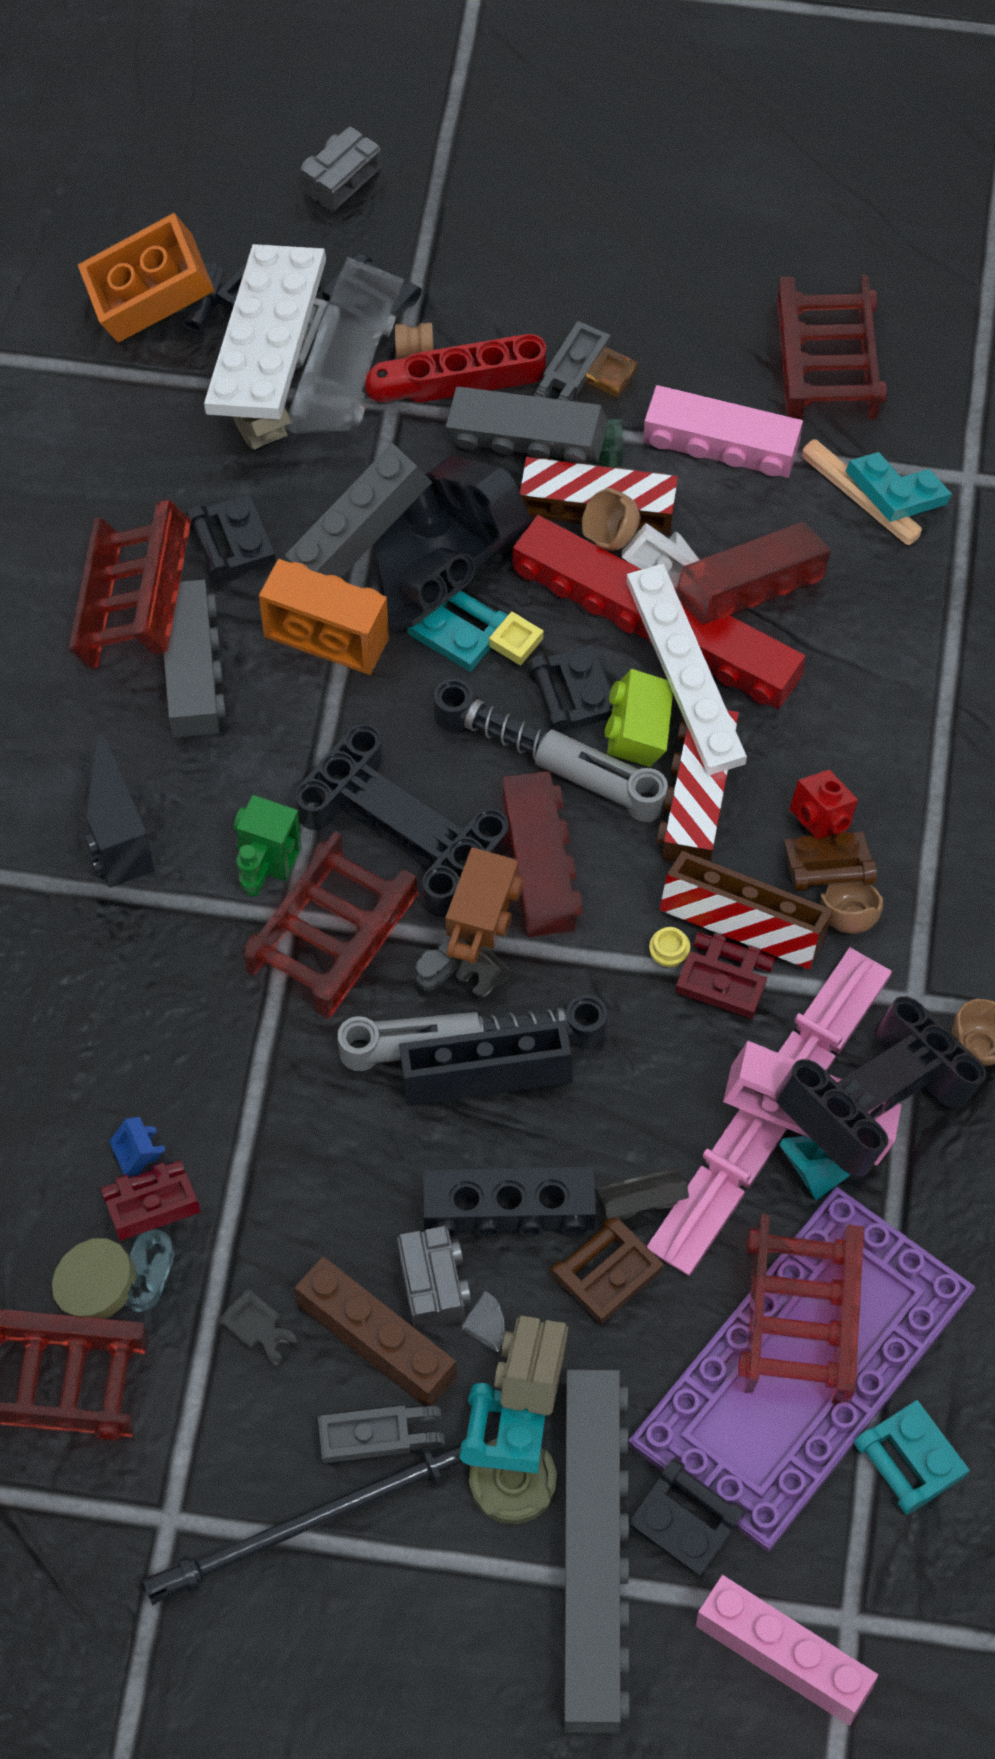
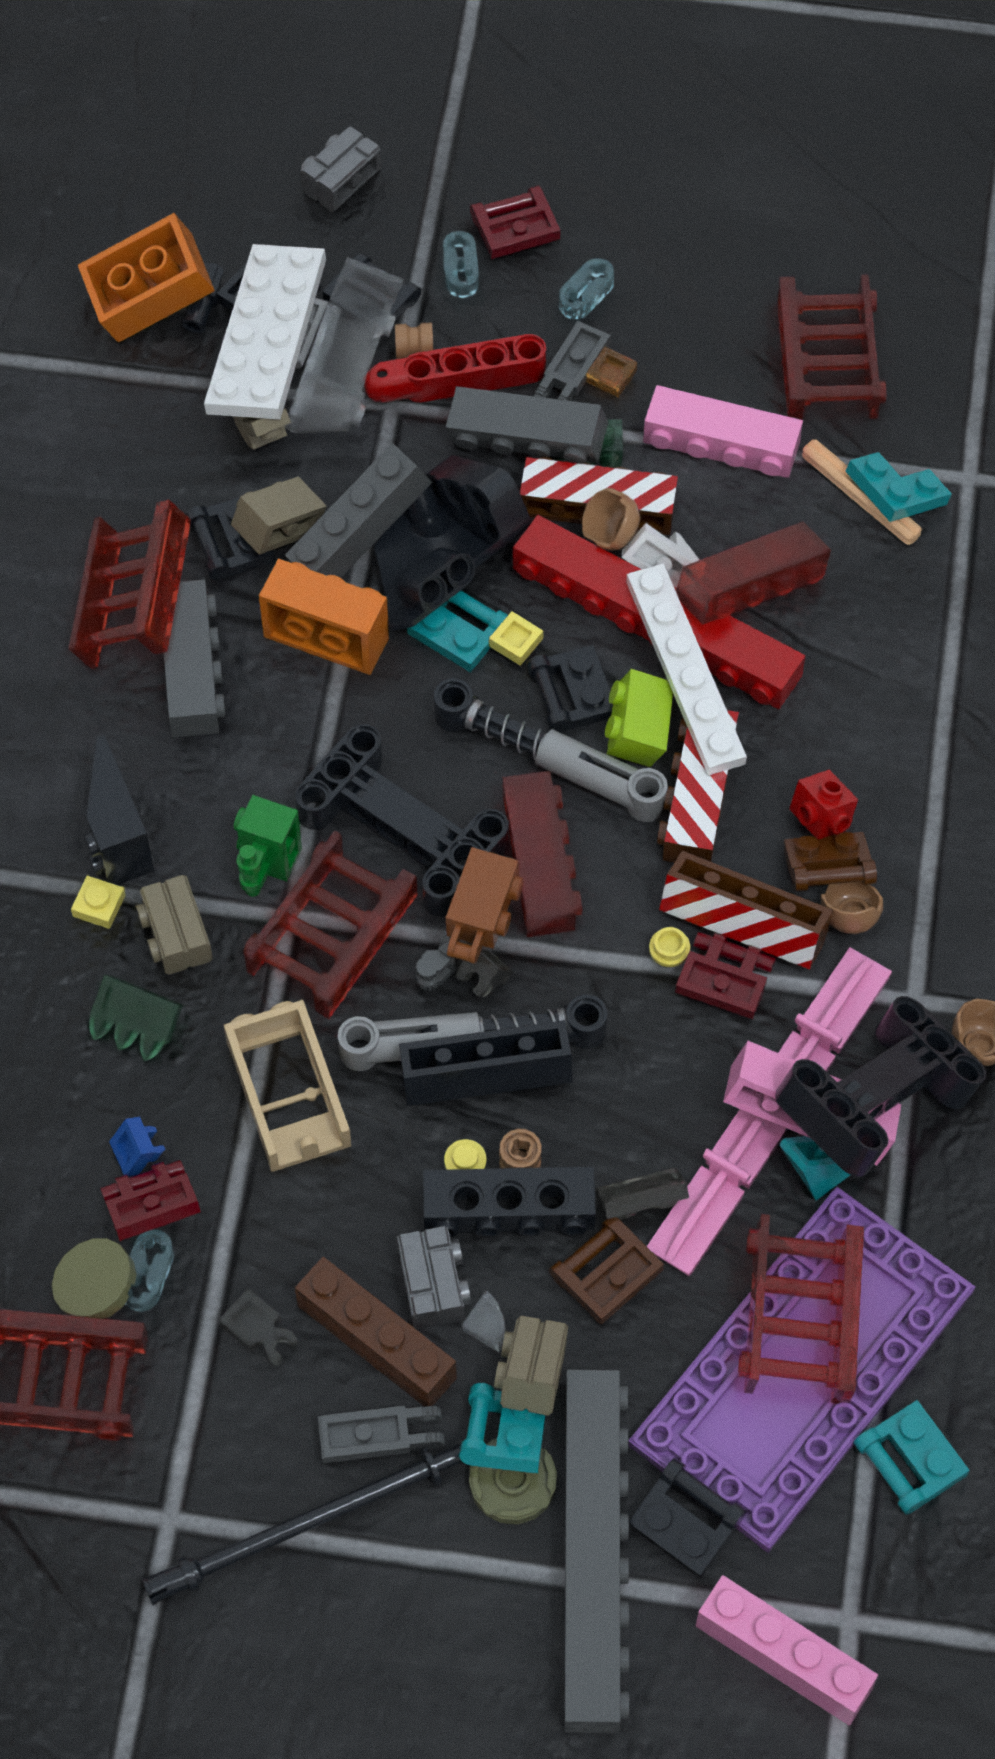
none -> light yellow plate [71,876,126,929]
none -> clear green plate [89,975,183,1061]
none -> dark tan brick [135,875,213,974]
none -> tan door [224,1000,351,1172]
none -> dark tan brick [231,476,327,554]
none -> clear light blue beam [443,231,479,298]
none -> light yellow plate [444,1139,487,1170]
none -> dark red plate [470,186,561,259]
none -> medium nougat wheel [499,1129,542,1168]
none -> clear light blue beam [559,258,614,319]

